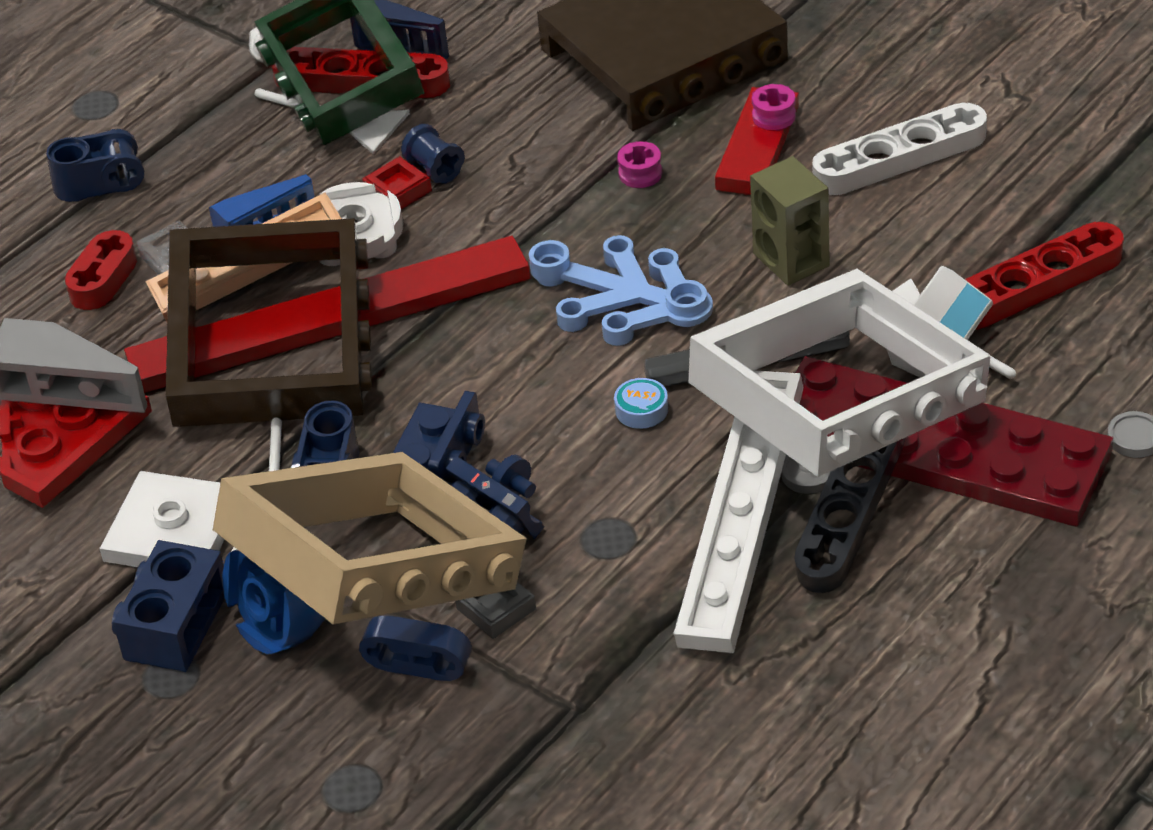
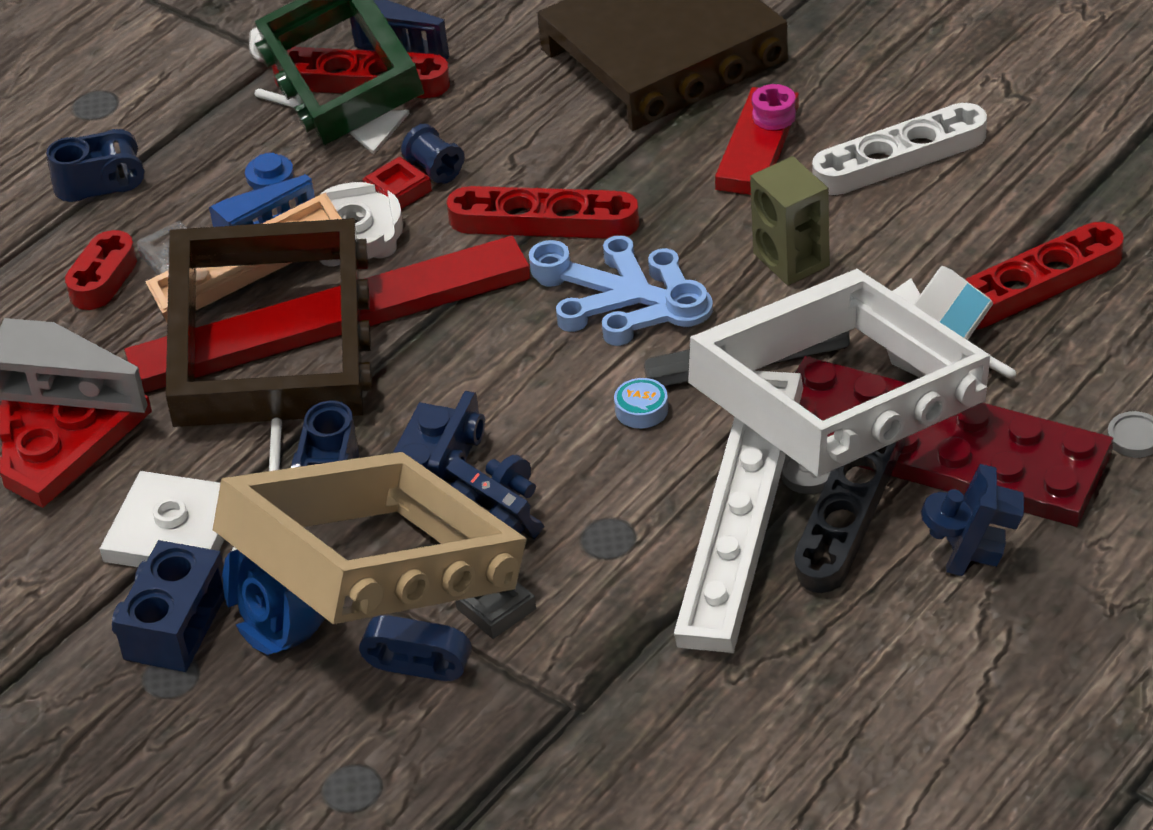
dark pink bush [617,141,662,188] -> none
none -> blue plate [245,153,294,190]
none -> red beam [447,186,639,239]
none -> dark blue hips [921,464,1024,576]

